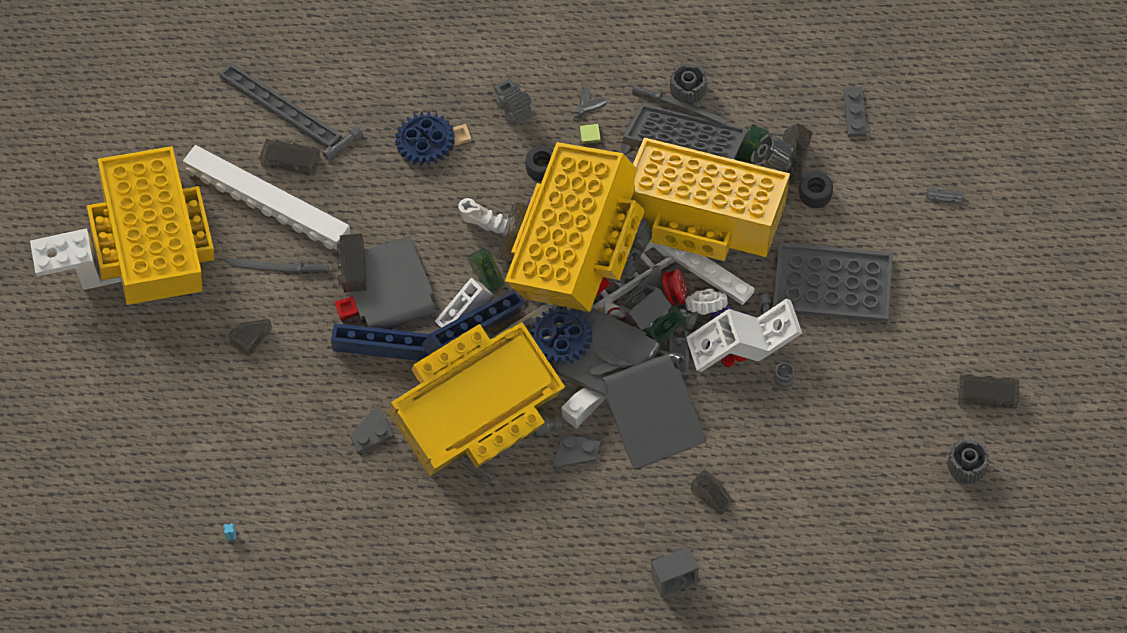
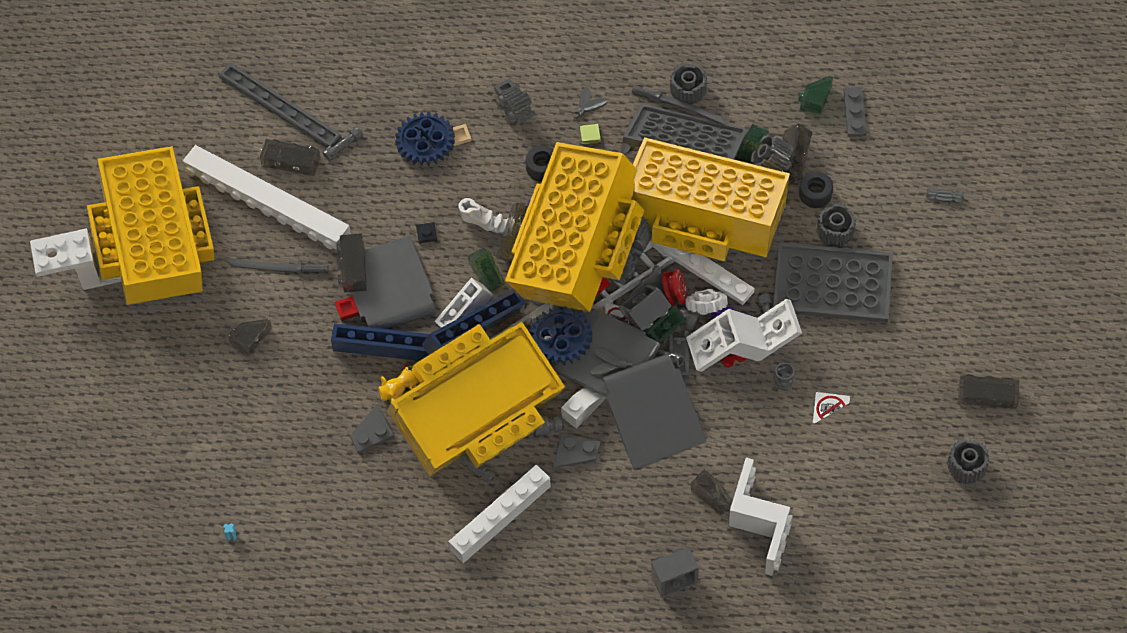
none -> yellow animal [378,364,419,404]
none -> black plate [416,222,437,244]
none -> white brick [448,465,551,563]
none -> white bracket [729,458,793,576]
none -> clear green slope [798,76,833,115]
none -> sticker [813,392,850,423]
none -> dark grey brick [817,203,856,247]

